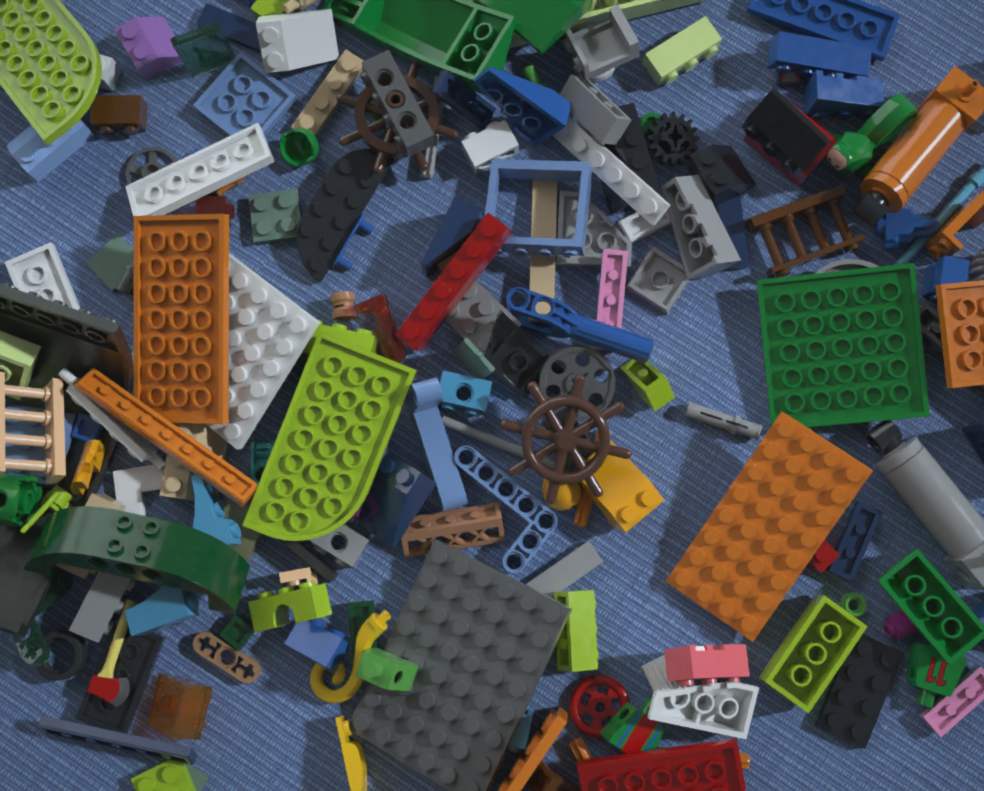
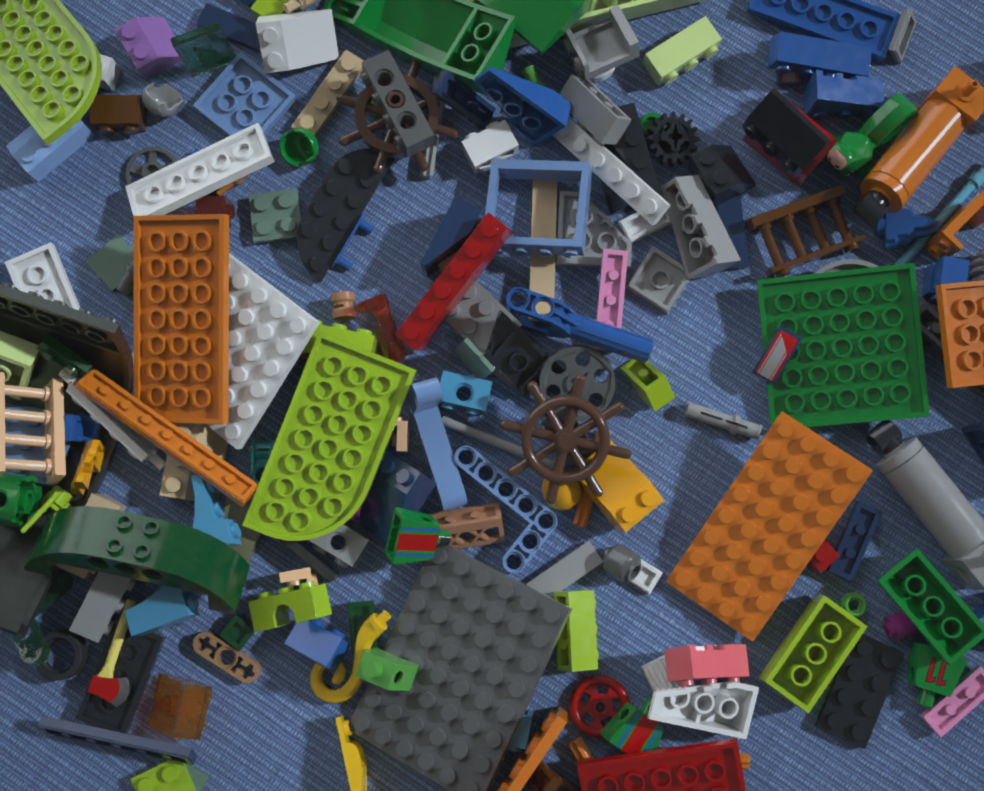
white tile [113,465,165,516] -> none
none -> dark green plate [37,334,92,379]
none -> blue tile [65,415,84,442]
none -> light grey hair [141,83,183,117]
none -> green torso [385,507,450,564]
none -> light nougat bracket [392,416,410,453]
none -> dark grey head [602,544,642,582]
none -> white tile [628,559,663,594]
none -> slope [752,325,803,385]
none -> light grey tile [888,8,917,64]

